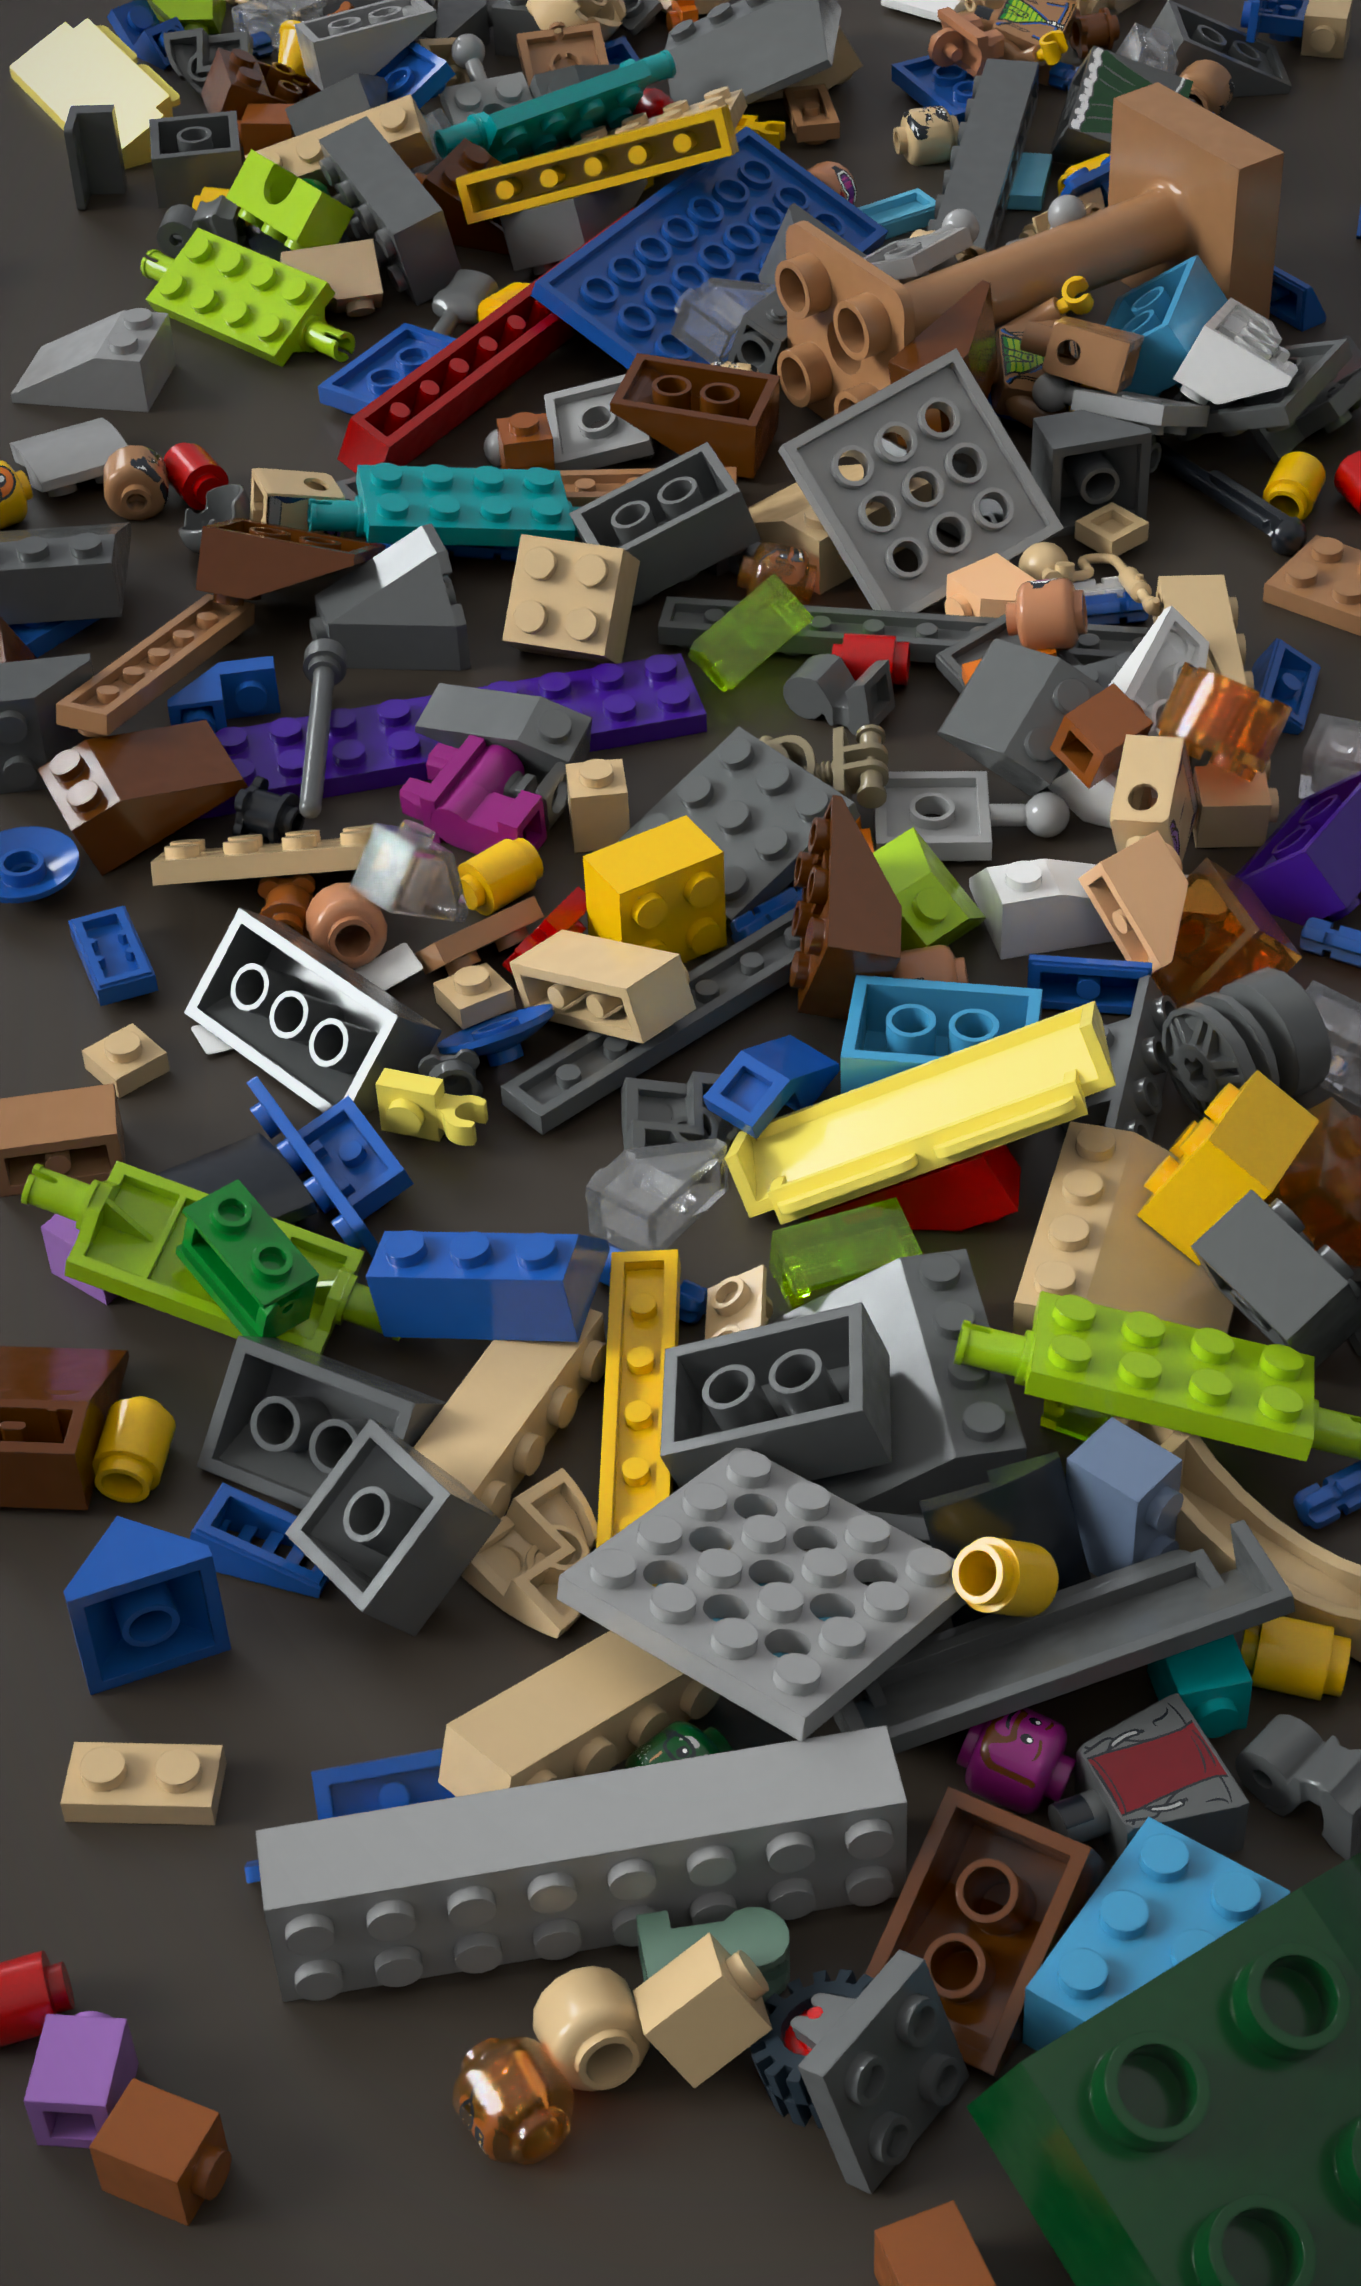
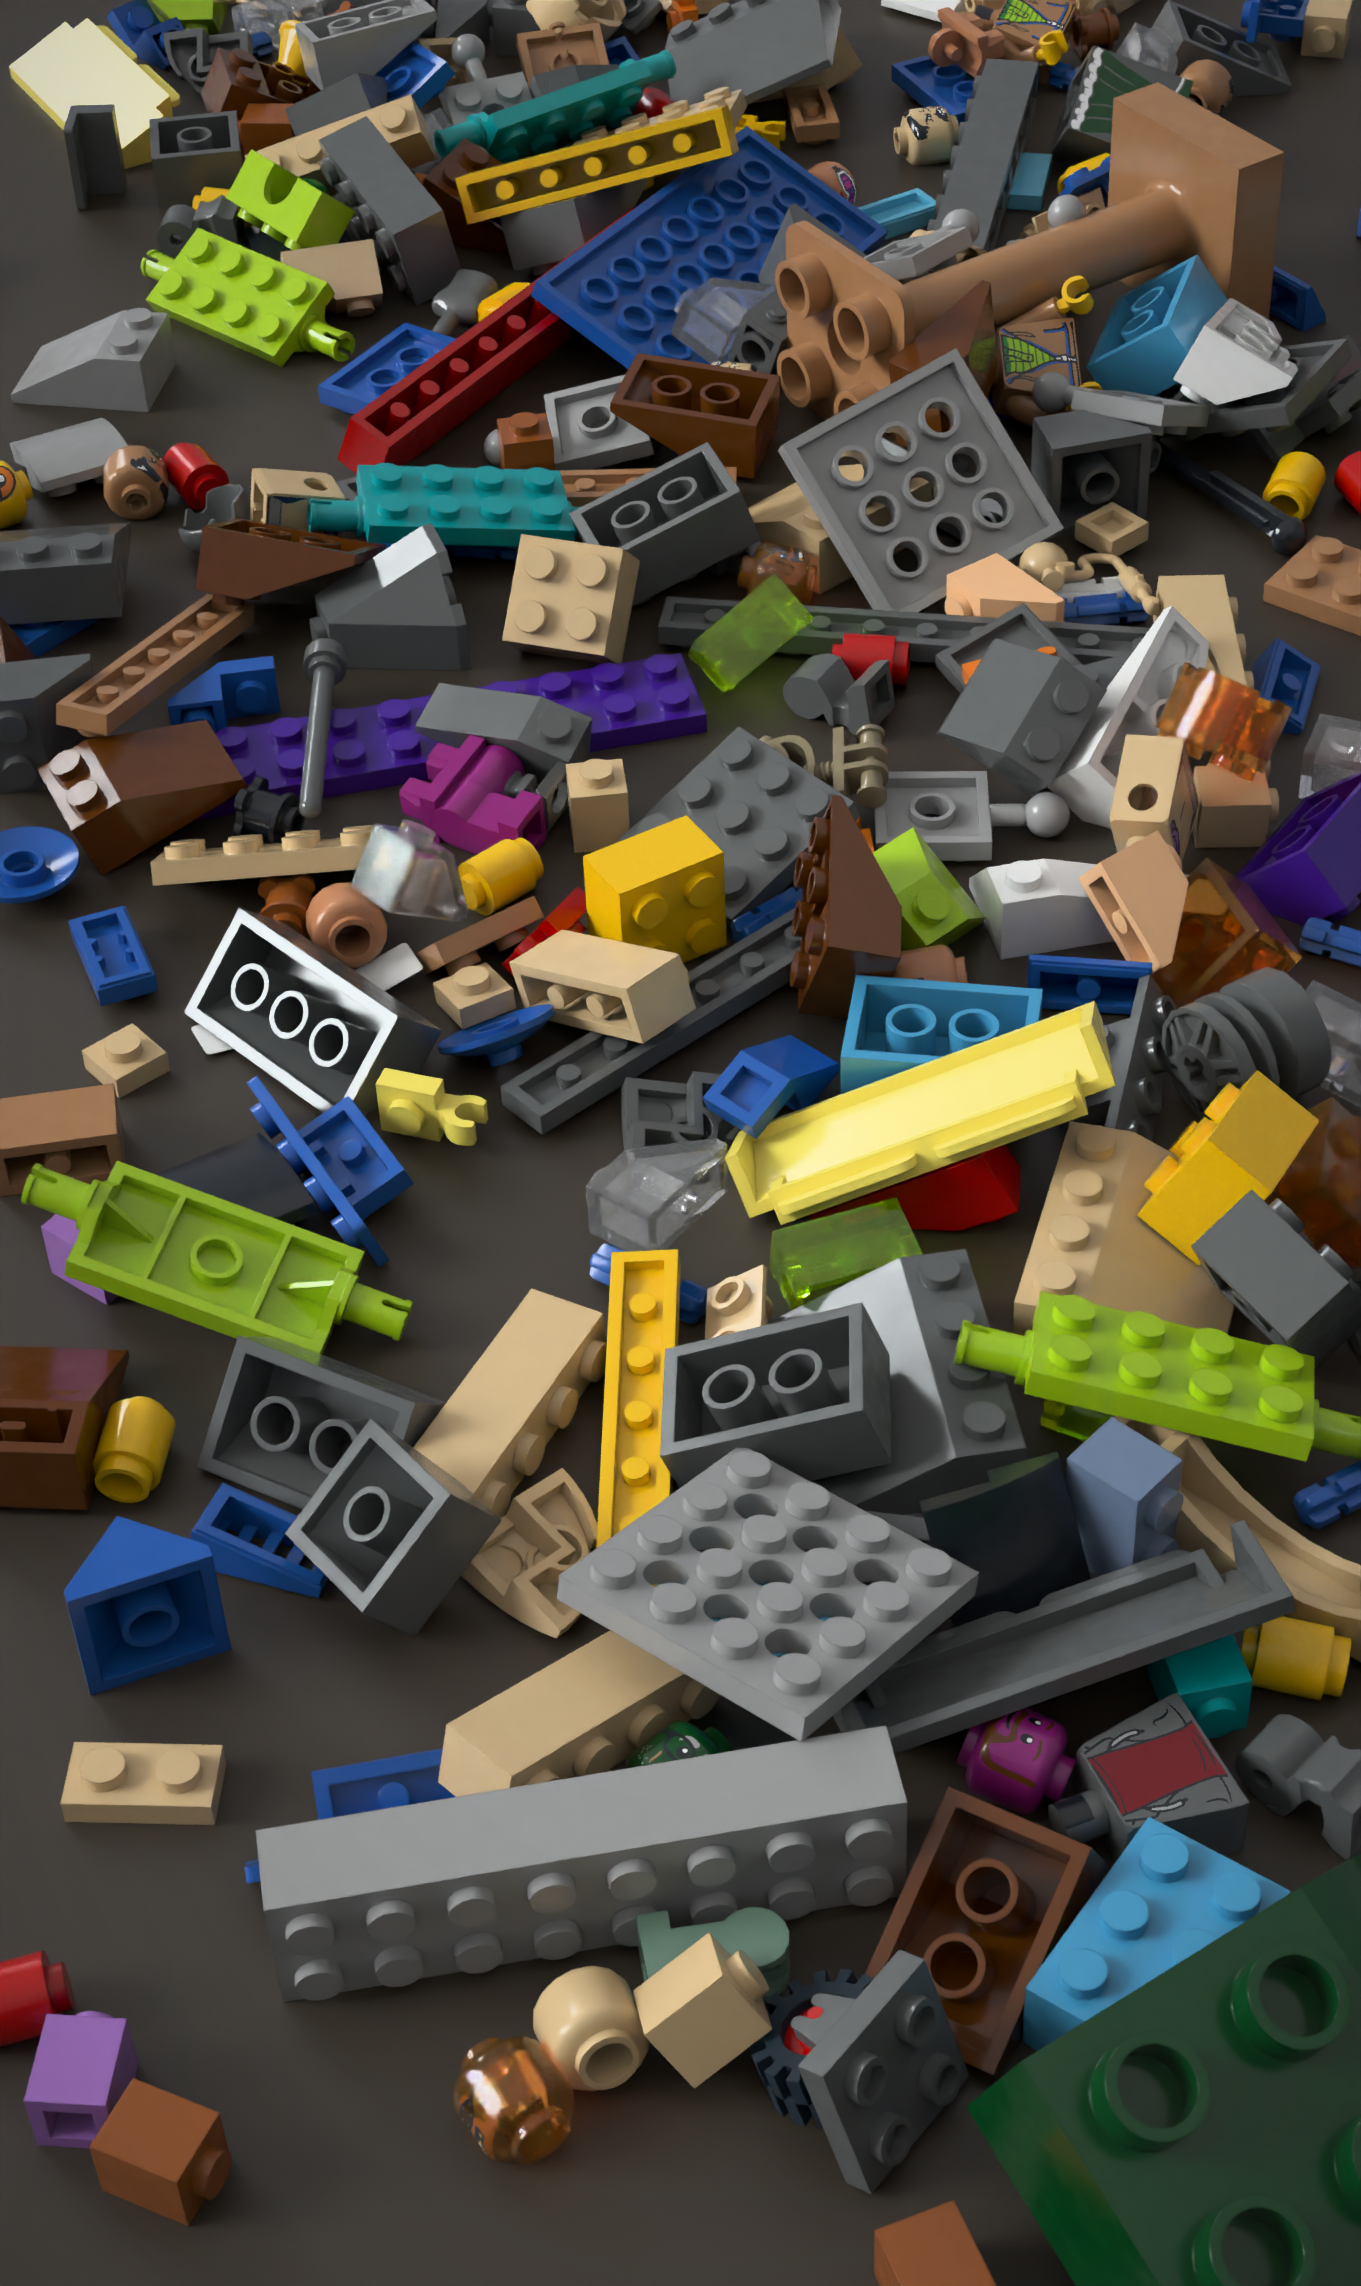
green hinge [175,1179,319,1338] -> none
blue slope [366,1230,610,1342] -> none
dark grey plate [418,1049,483,1097] -> none
yellow brick [952,1537,1058,1618] -> none
nougat head [1005,578,1088,651] -> none
medium nougat torso [1020,316,1144,394] -> none
dark orange brick [1050,683,1153,789] -> none

